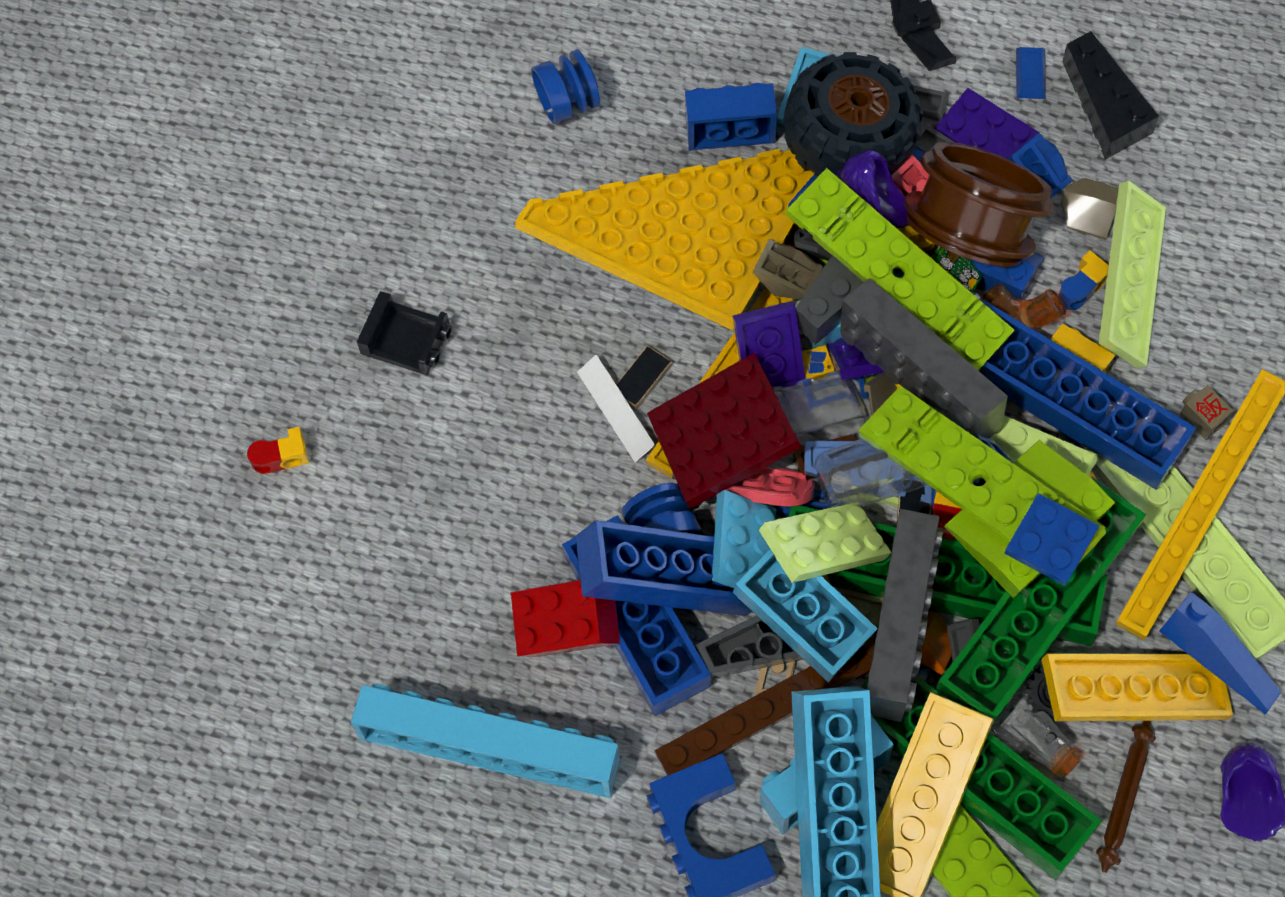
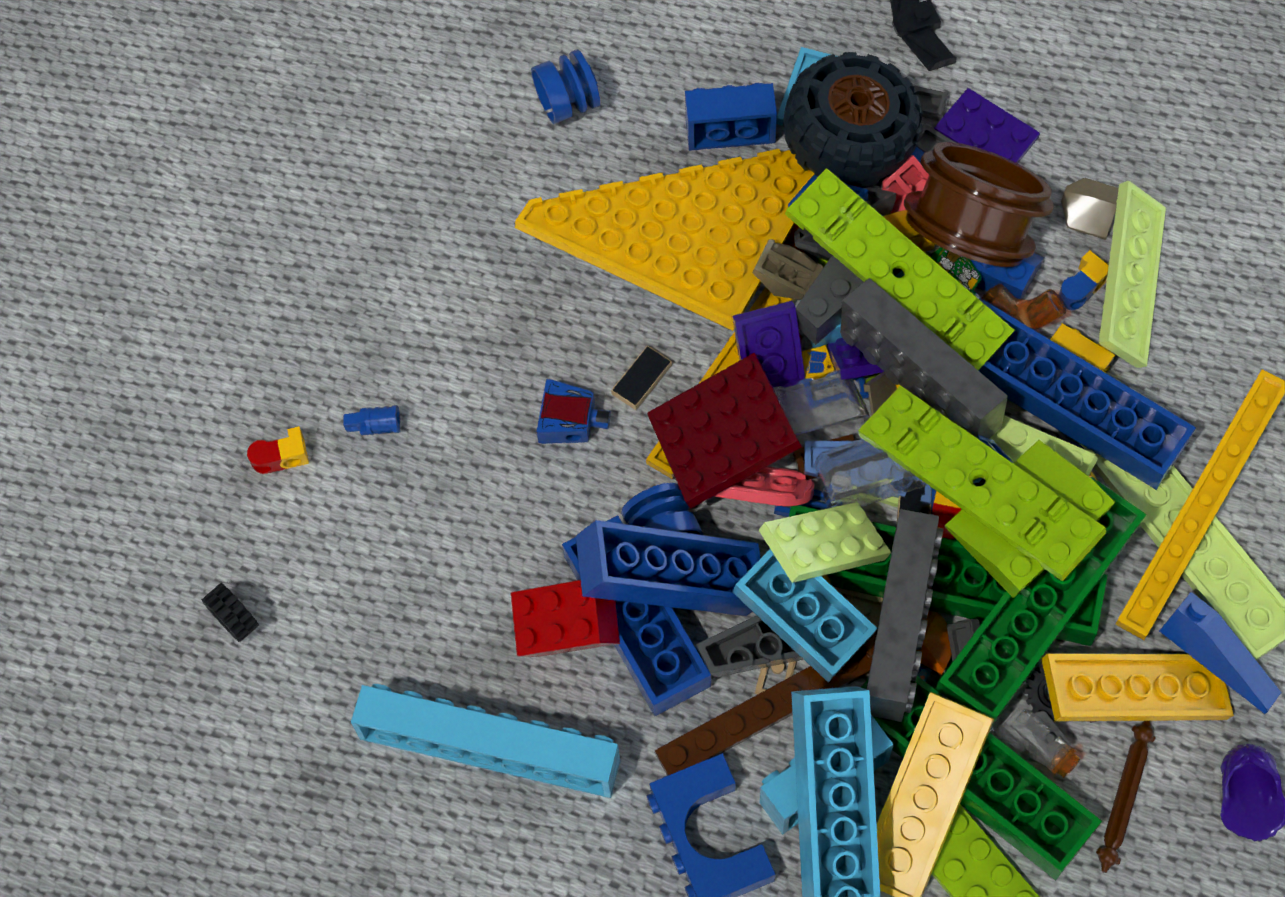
black panel [357,291,452,376] -> none
white sticker [577,355,655,463] -> none
medium azure plate [712,490,776,588] -> none
dark purple hair [833,150,908,228] -> none
blue plate [1004,493,1099,587] -> none
blue slope [1008,133,1072,199] -> none
blue tile [1016,47,1046,99] -> none
black wedge [1062,31,1159,160] -> none
dark tan brick [1180,385,1234,440] -> none
none -> black tyre [201,583,259,642]
none -> blue hinge [343,405,400,435]
none -> torso [536,379,611,444]

